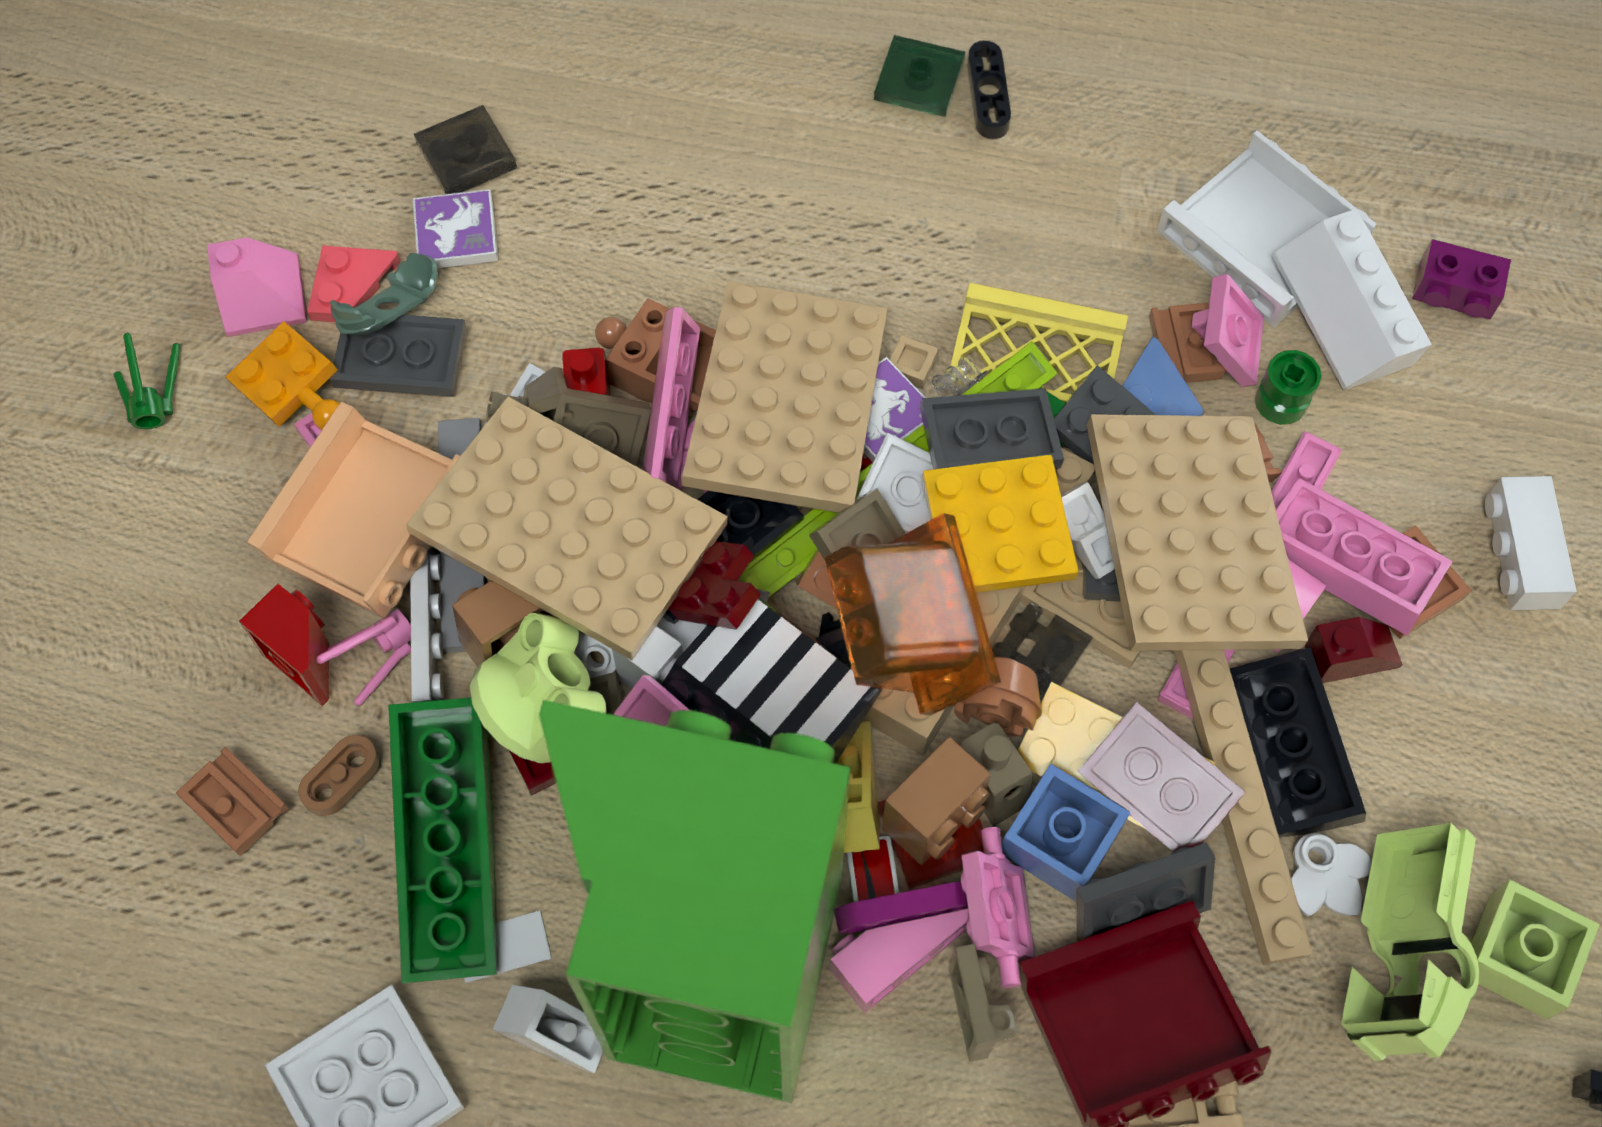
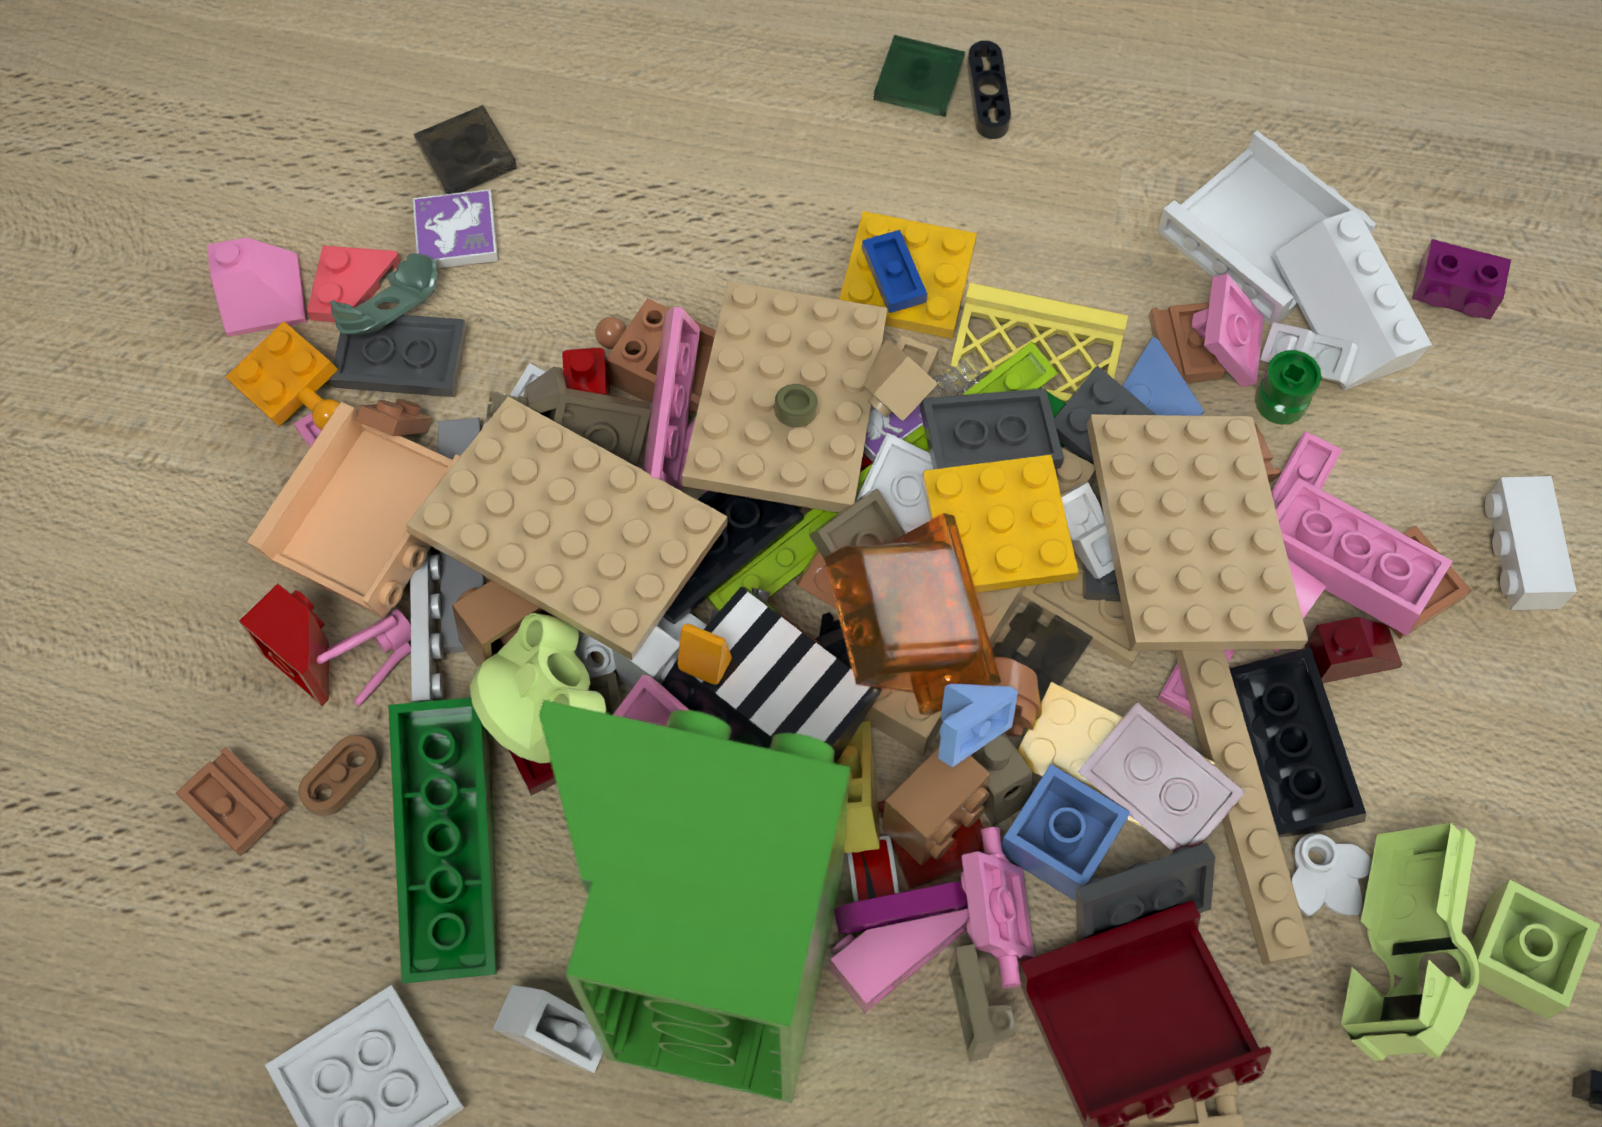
green plant [114,333,181,430] -> none
white sticker [464,911,552,983] -> none
dark red plate [669,541,761,630] -> none
none -> nougat plate [356,399,432,436]
none -> light orange slope [678,623,732,685]
none -> olive tile [774,384,818,427]
none -> yellow plate [839,211,977,339]
none -> blue plate [862,230,927,313]
none -> tan slope [863,340,938,421]
none -> light blue slope [938,684,1018,767]
none -> white slope [1260,322,1359,385]

